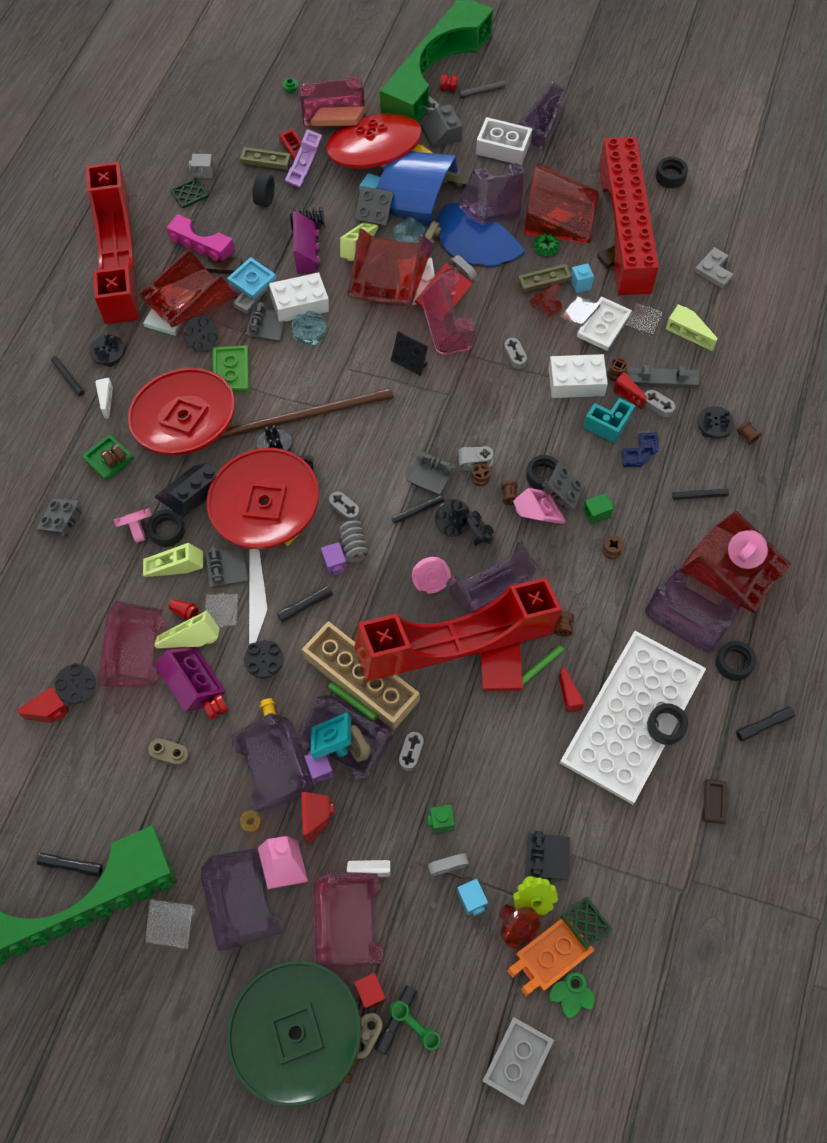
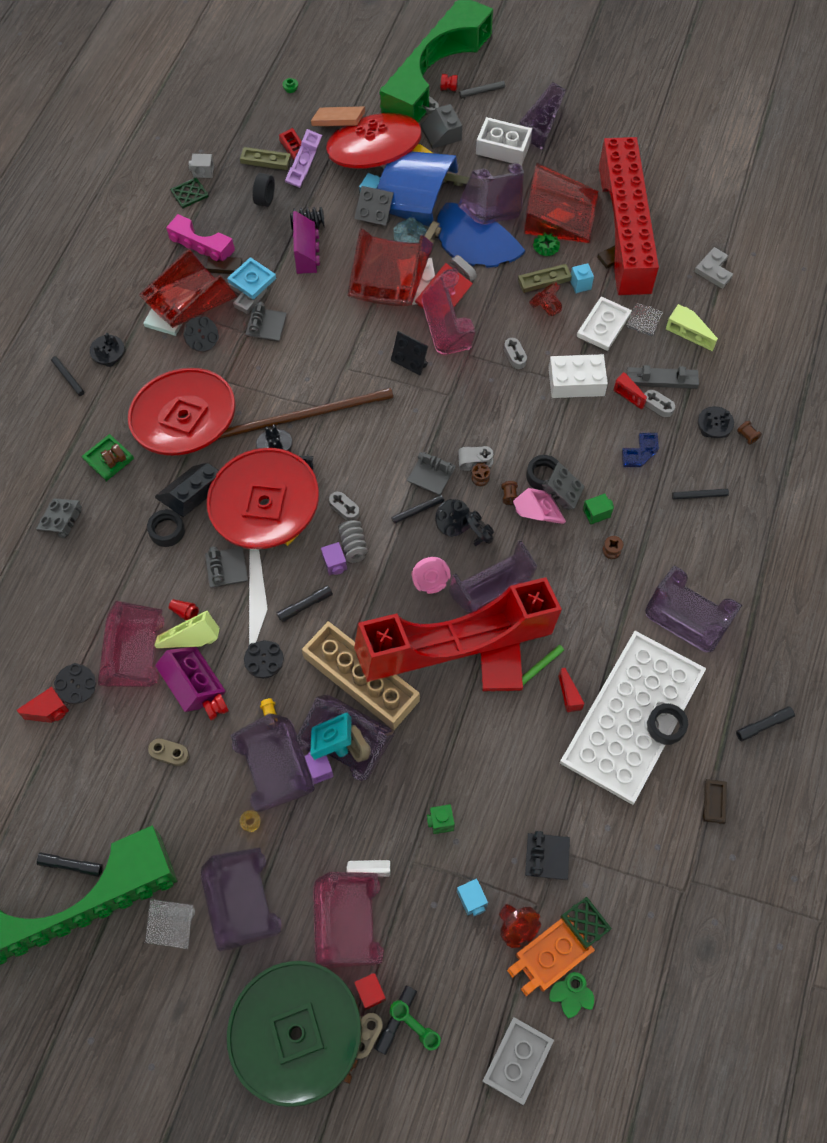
red arch [86,162,139,324] -> none
white slope [95,378,113,419] -> none
bright pink tile [113,508,152,543] -> none
yellowish green slope [143,543,203,577] -> none
clear piece [205,593,238,629] -> none
bright green tile [213,345,249,393] -> none
bright pink slope [258,836,308,889] -> none
white brick [269,273,329,322] -> none
clear light blue plate [291,311,326,345] -> none
clear pink windscreen [299,77,365,126] -> none
red slope [301,792,334,845] -> none
bright green bar [328,682,378,722] -> none
yellowish green slope [340,222,378,261] -> none
light grey beam [399,732,424,771] -> none
light grey beam [428,853,470,876] -> none
lime plant [513,876,558,918] -> none
reddish brown wheel [553,611,574,637] -> none
clear piece [560,297,600,326] -> none
teal brick [583,398,635,444] -> none
reddish brown wheel [608,357,628,382] -> none
black tyre [656,157,688,188] -> none
clear red windscreen [680,511,791,613] -> none
black tyre [716,641,756,681] -> none
bright pink tile [728,530,768,569] -> none

